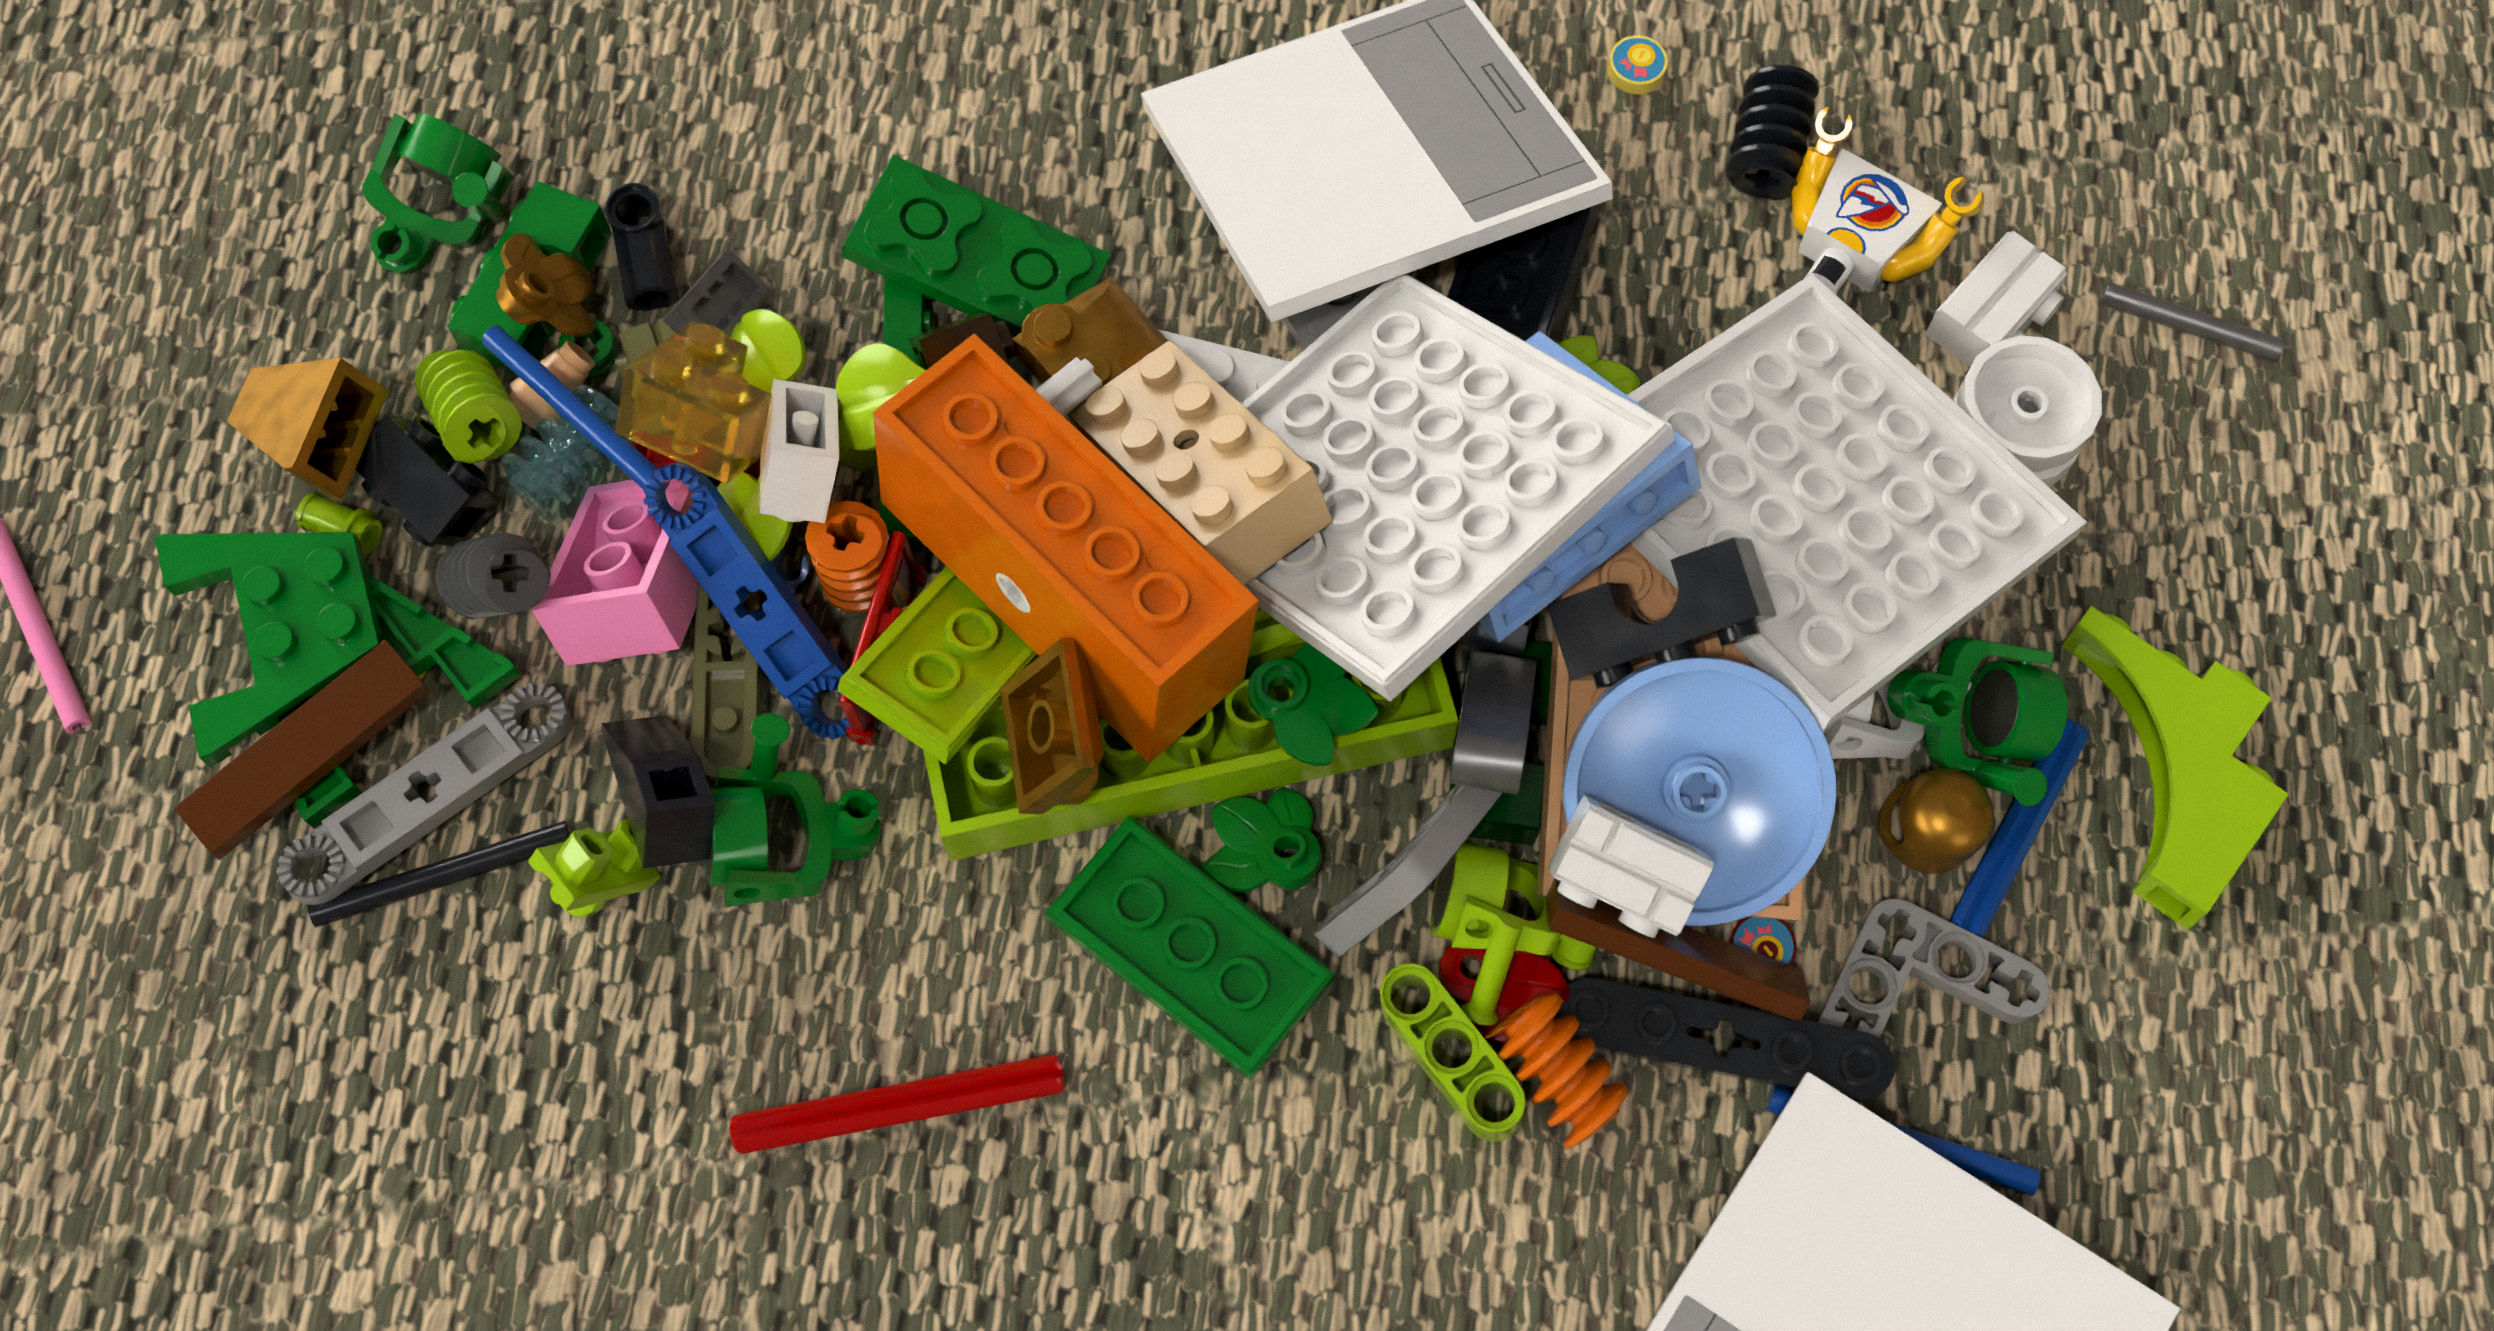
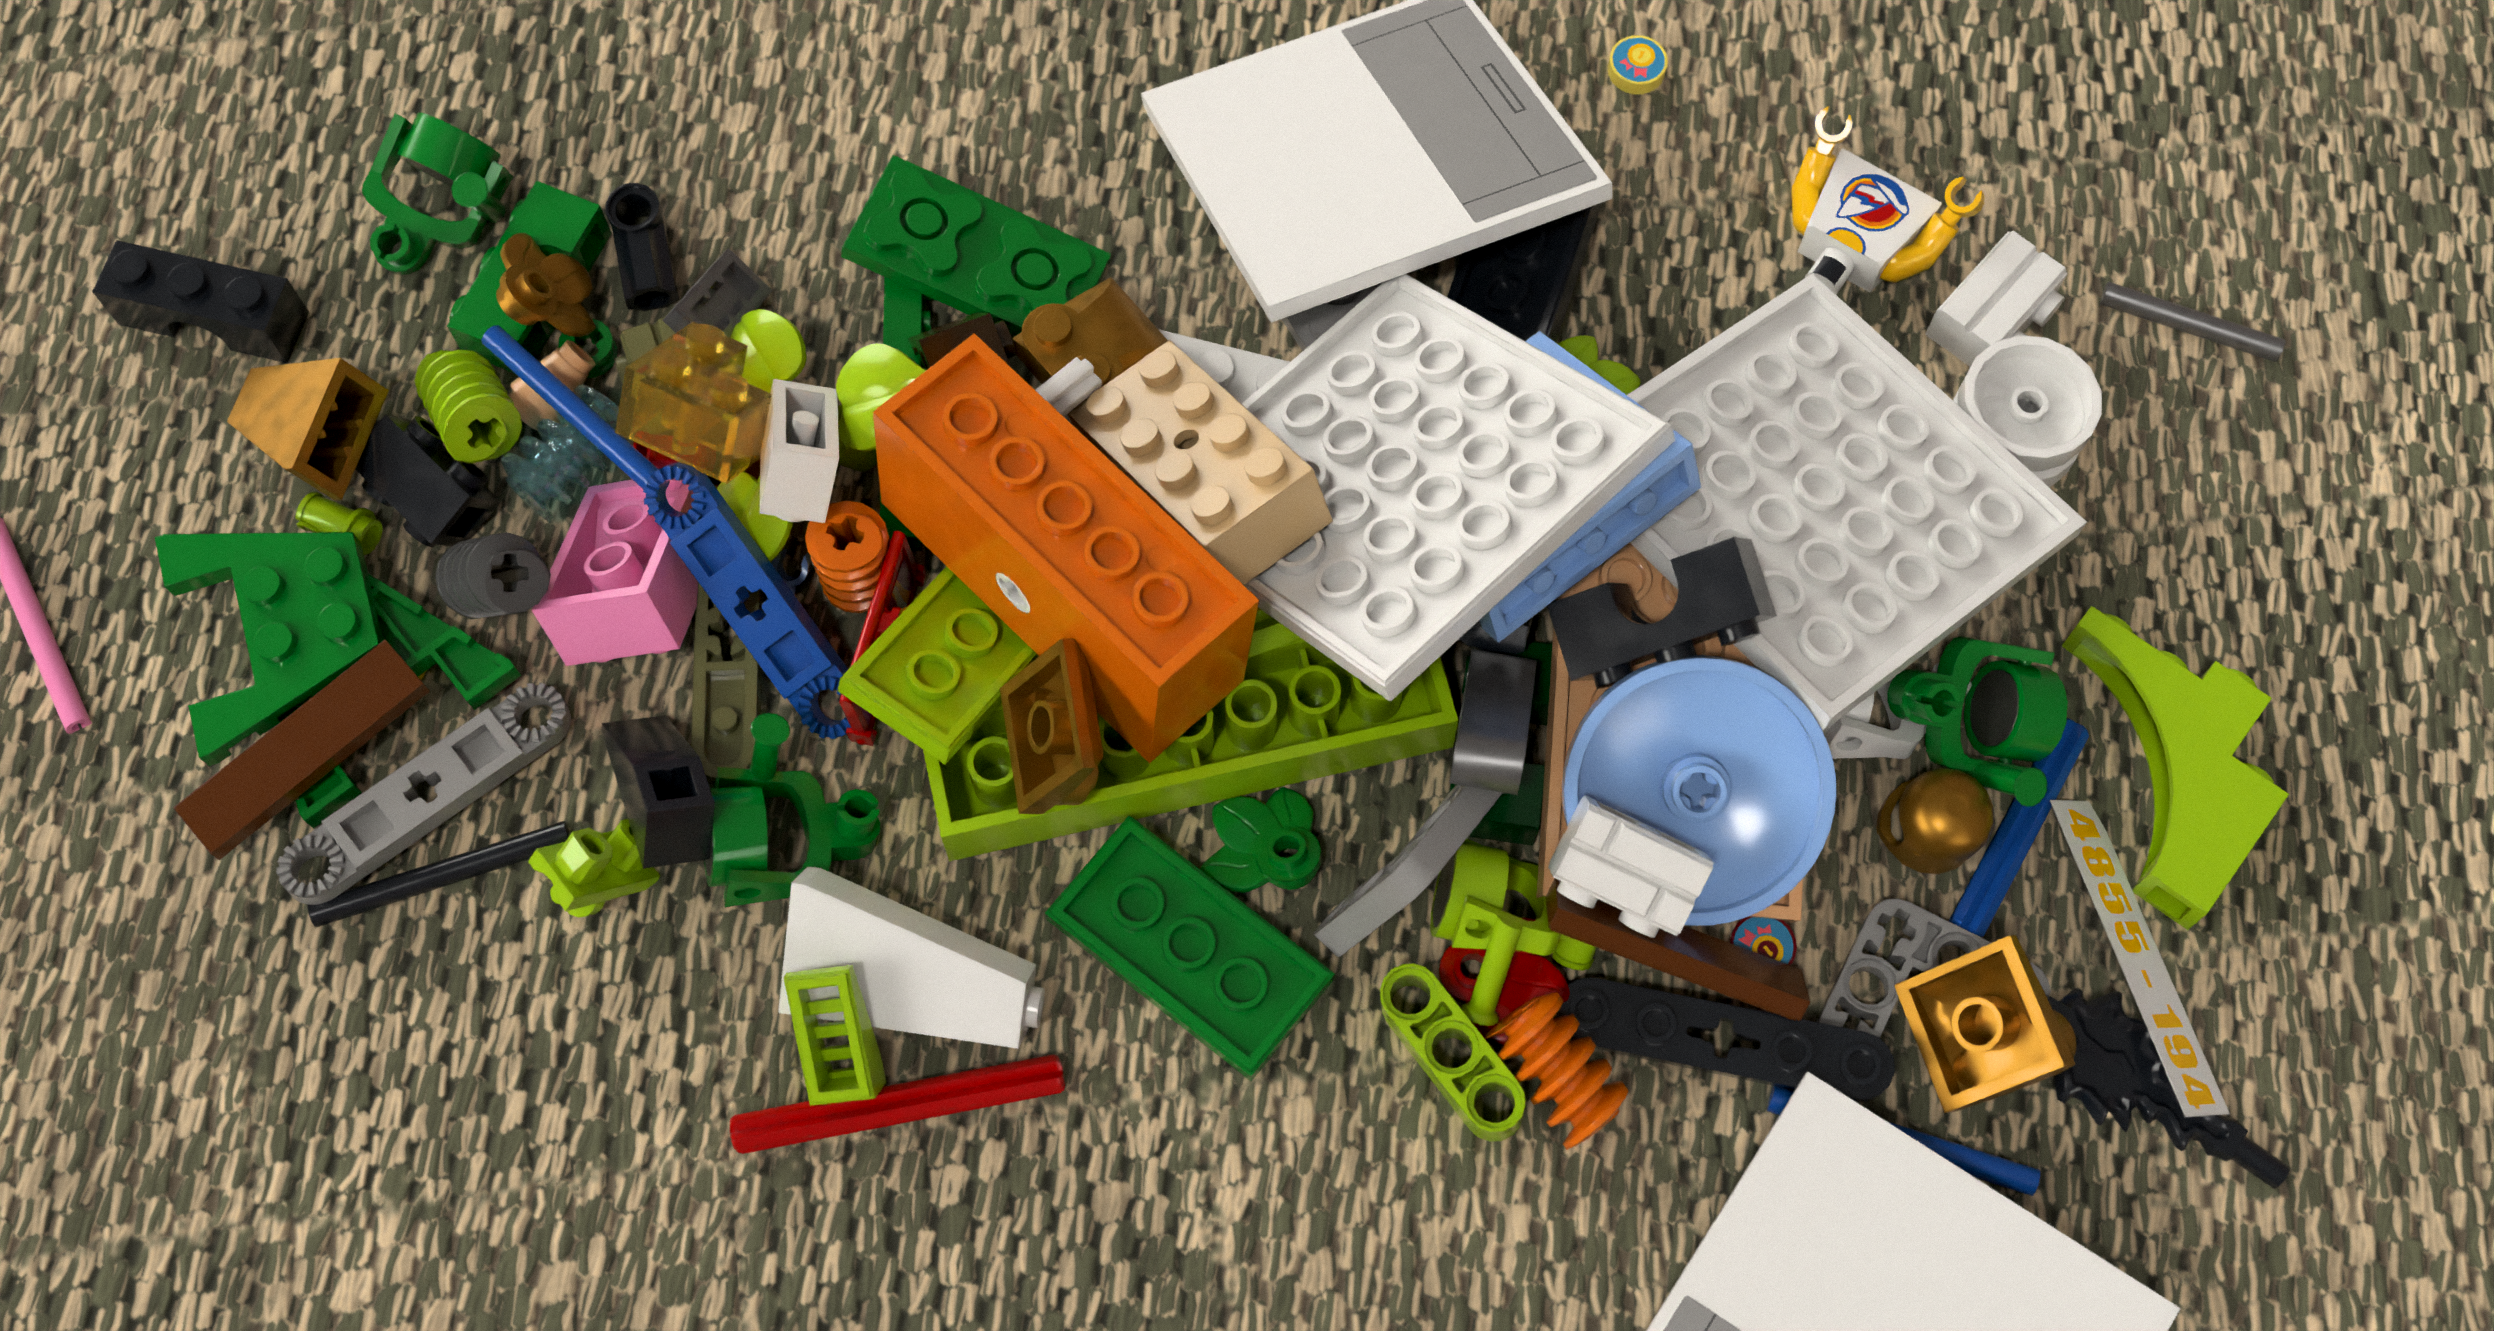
green plate [1248,643,1378,766] -> none
black piece [1726,65,1819,201] -> none
none -> black arch [92,240,309,363]
none -> white slope [778,866,1045,1049]
none -> lime slope [783,965,886,1106]
none -> pearl gold slope [1894,935,2076,1113]
none -> black piece [2046,988,2290,1189]
none -> white sticker [2050,800,2230,1117]

